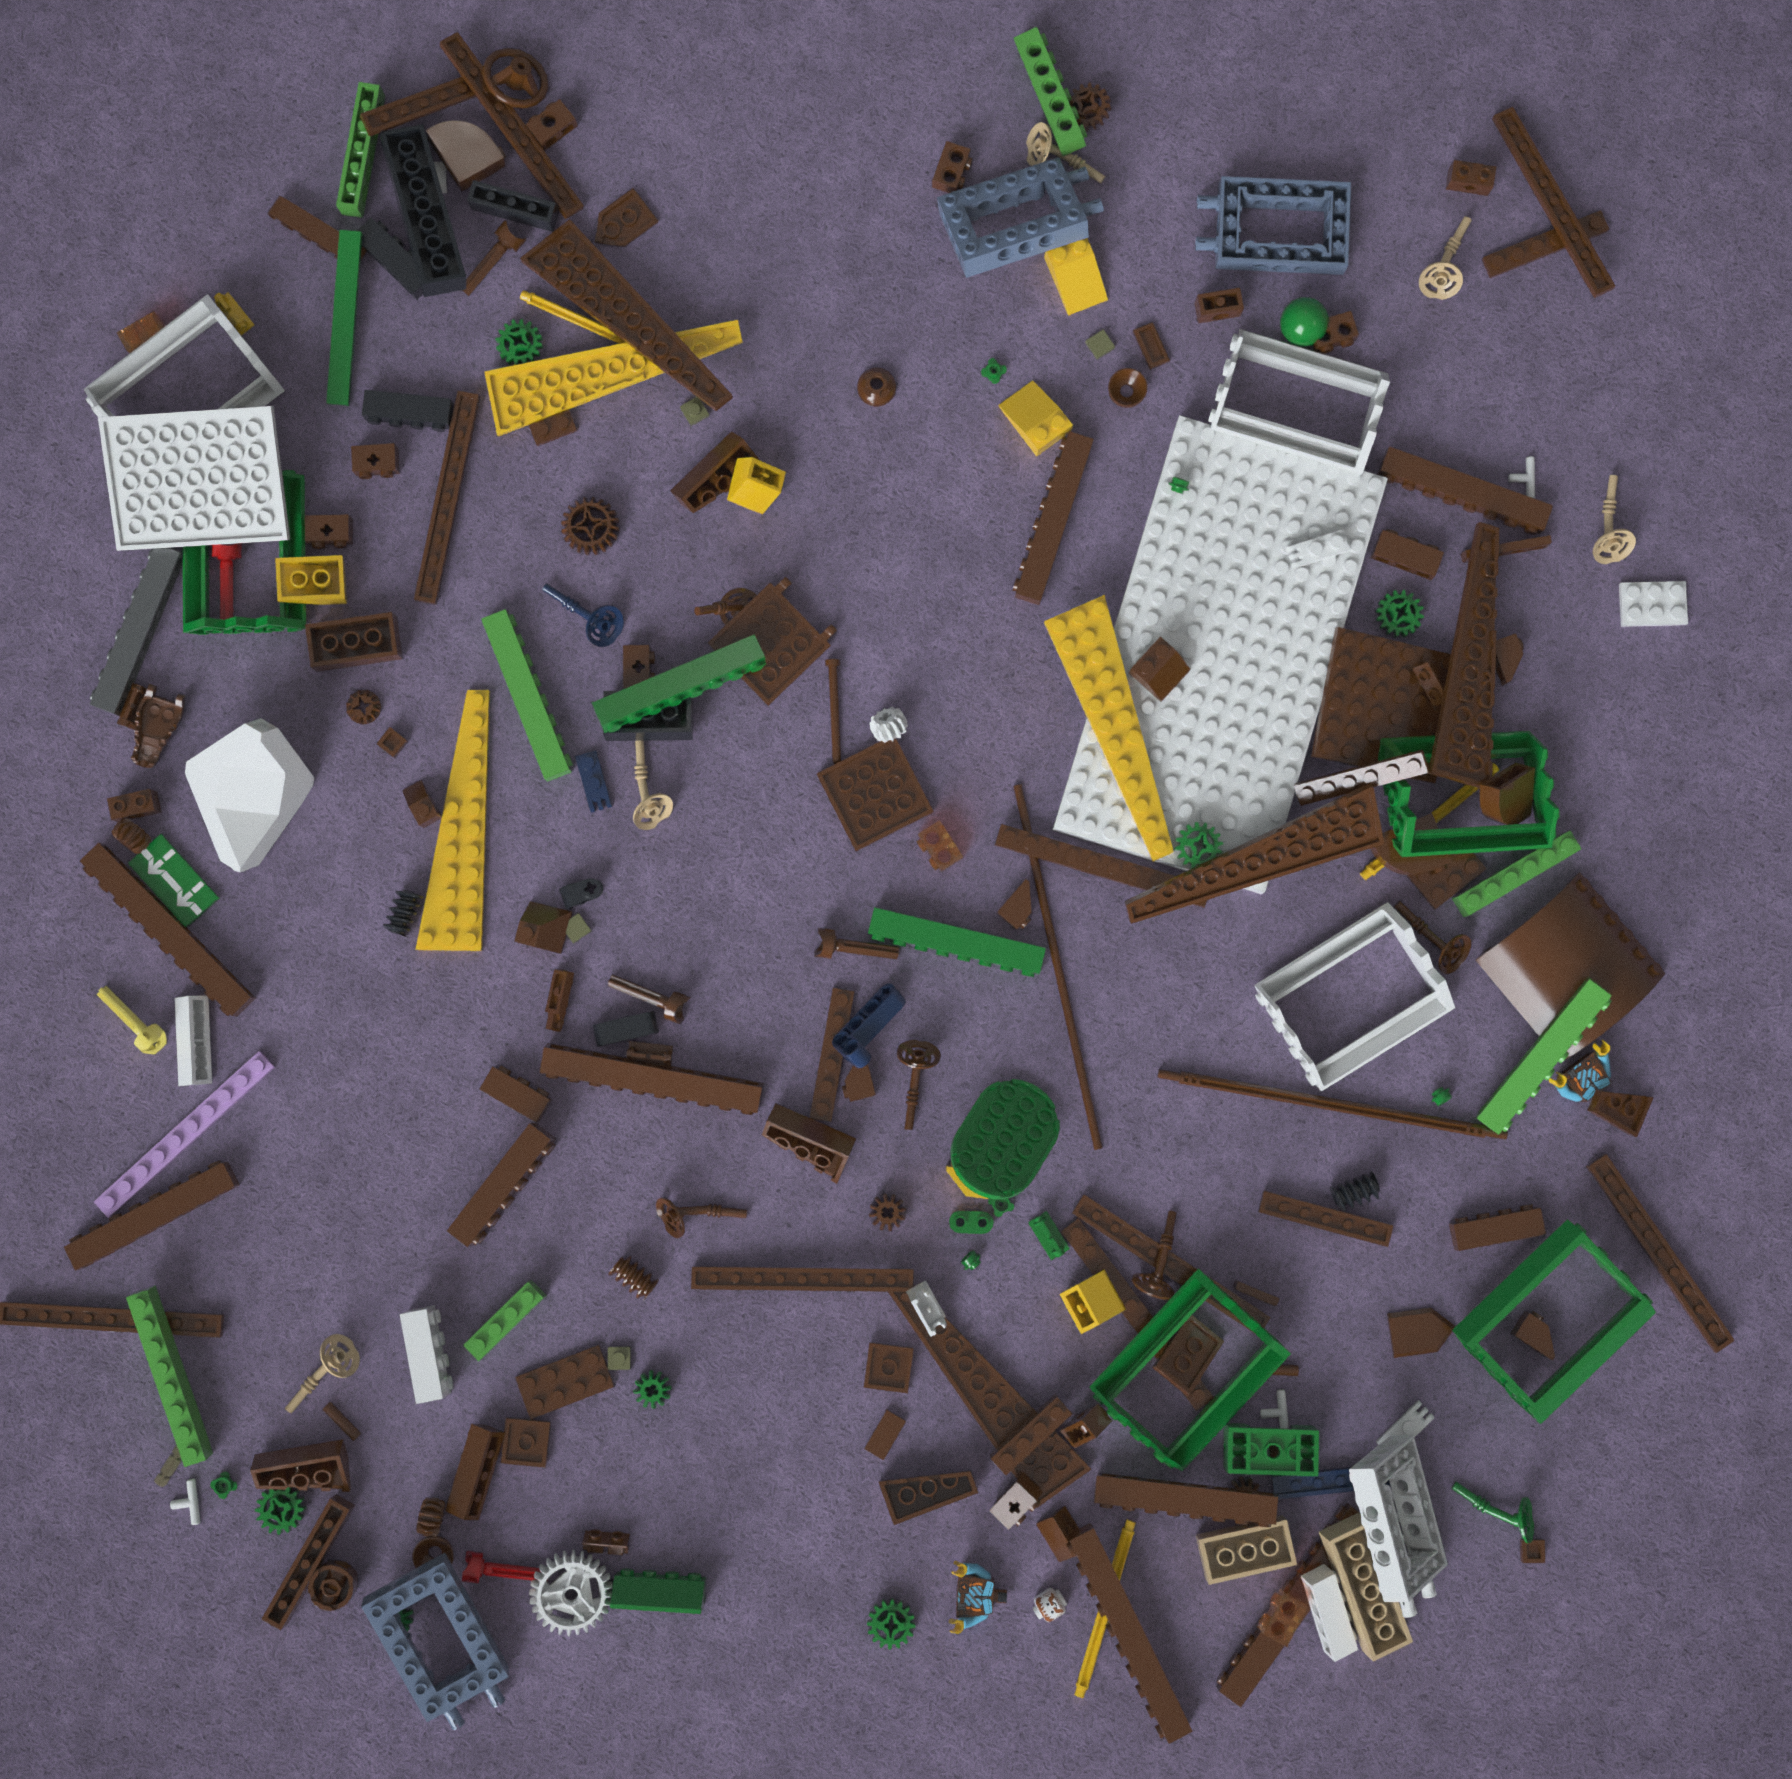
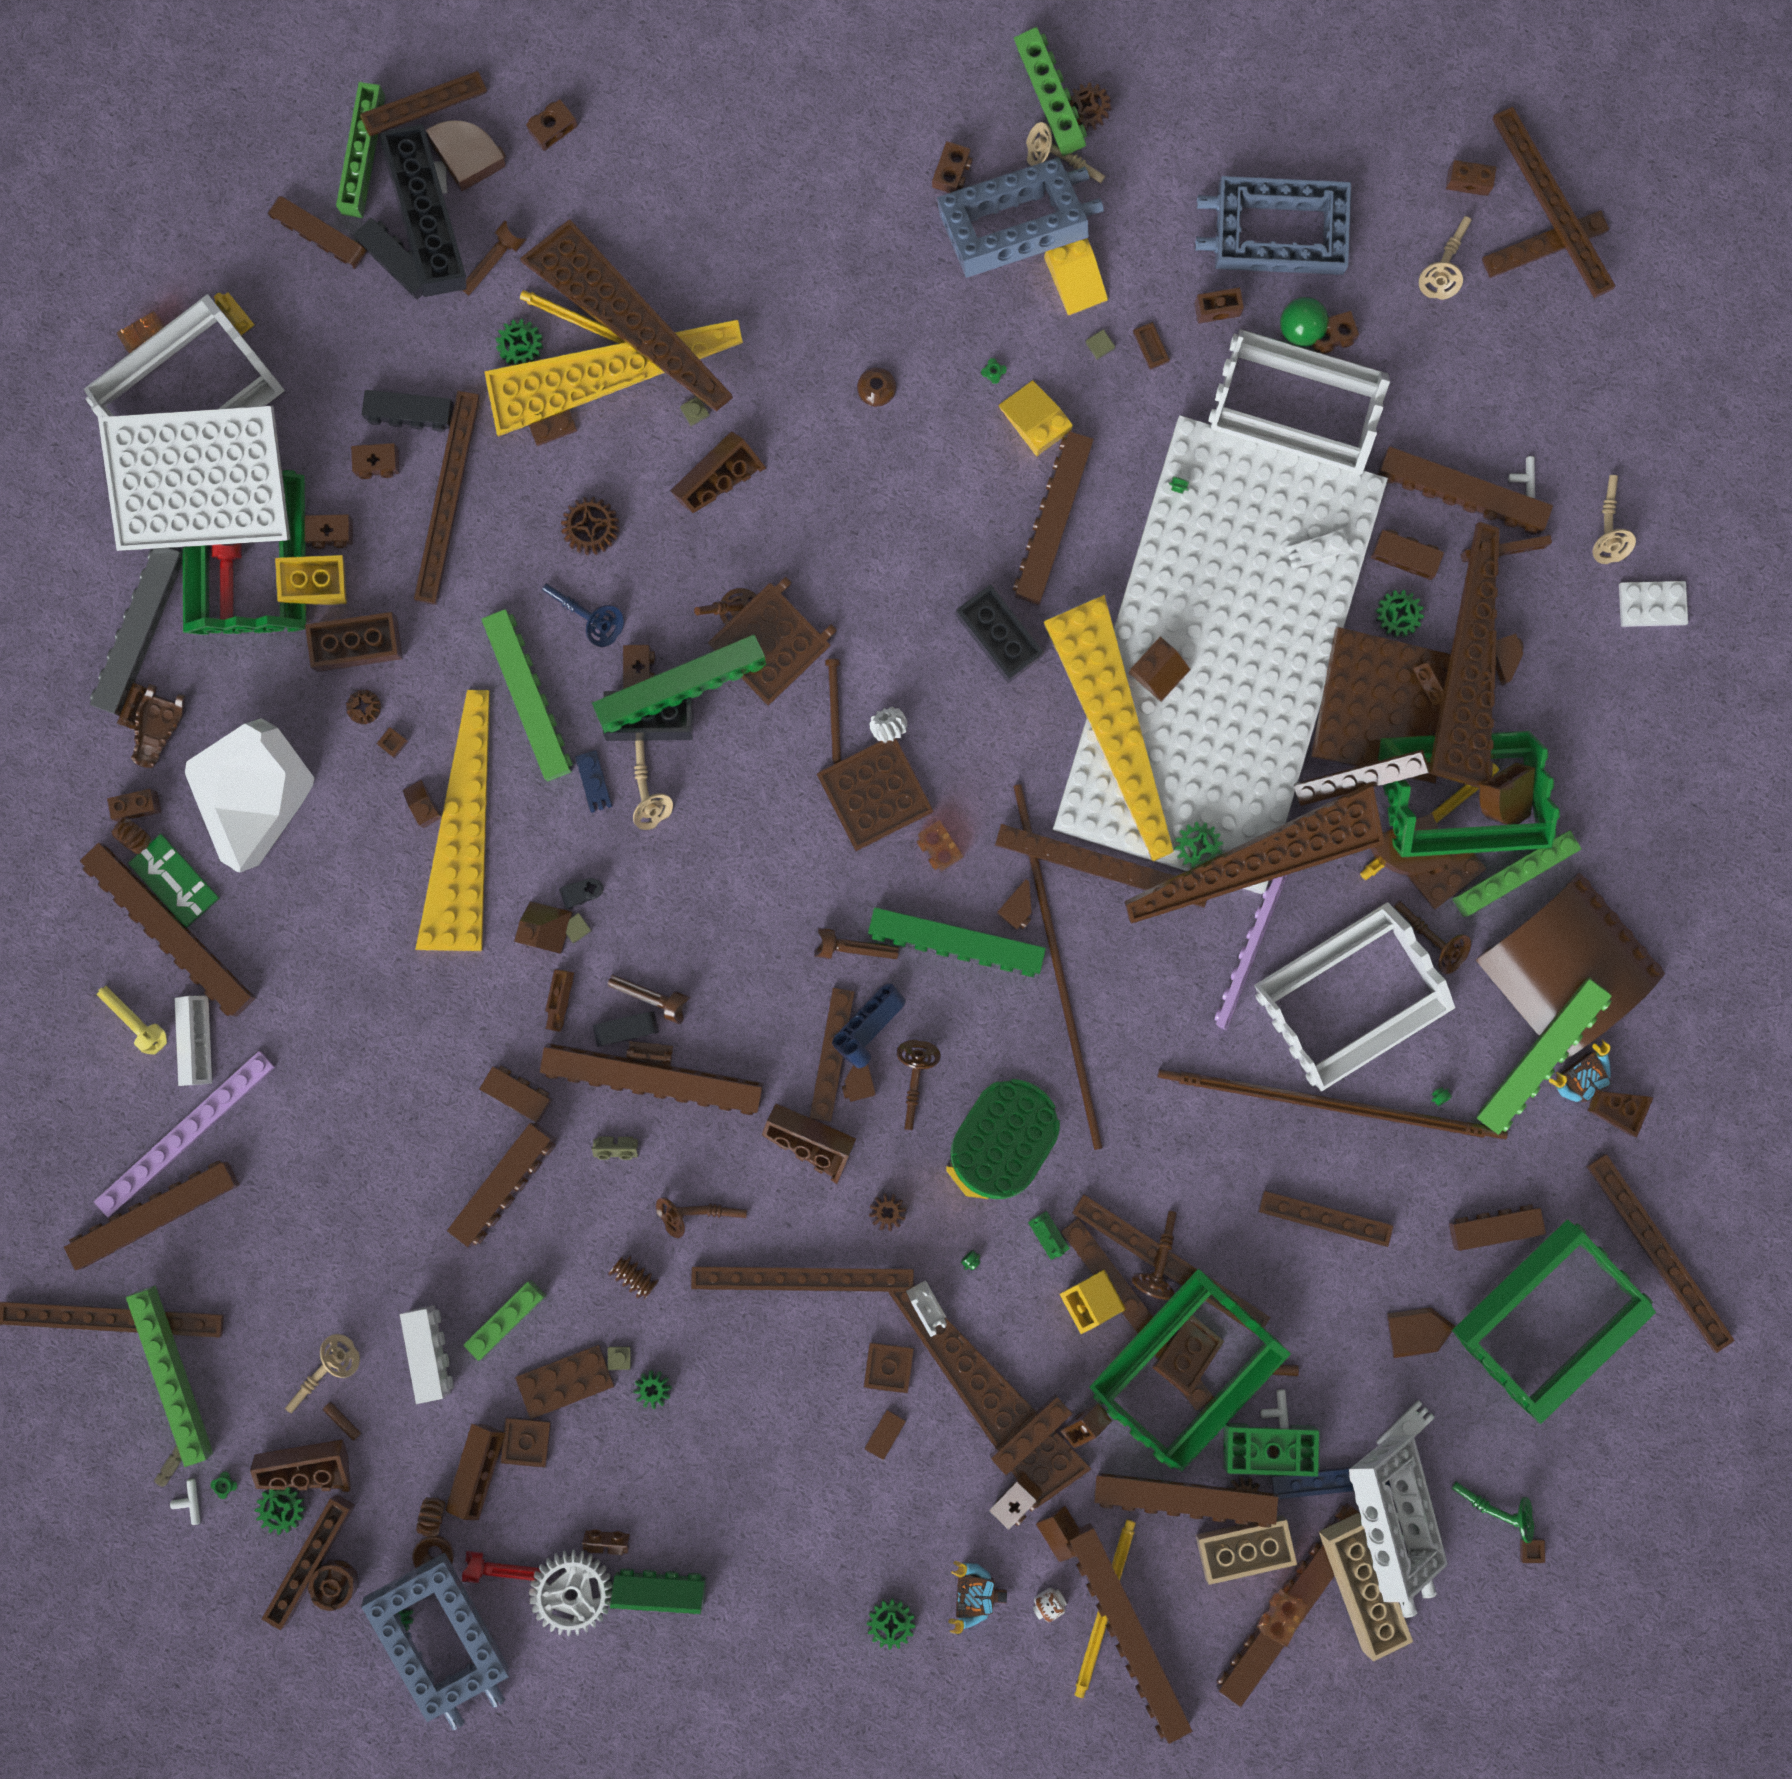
green tile [326,230,363,406] -> none
black piece [383,889,424,937] -> none
reddish brown plate [439,32,584,220] -> none
black brick [467,180,559,232] -> none
reddish brown piece [482,47,549,109] -> none
reddish brown tile [595,188,659,247] -> none
yellow slope [727,457,786,514] -> none
reddish brown wedge [878,1470,979,1525] -> none
green plate [949,1211,993,1234] -> none
green plate [988,1198,1014,1217] -> none
reddish brown piece [1108,368,1148,408] -> none
reddish brown tile [1233,1280,1280,1306] -> none
white brick [1301,1564,1358,1662] -> none
black piece [1330,1171,1380,1212] -> none
reddish brown slope [1510,1311,1555,1361] -> none
none -> olive hinge [592,1136,638,1160]
none -> black brick [955,584,1044,683]
none -> lavender plate [1215,875,1288,1030]

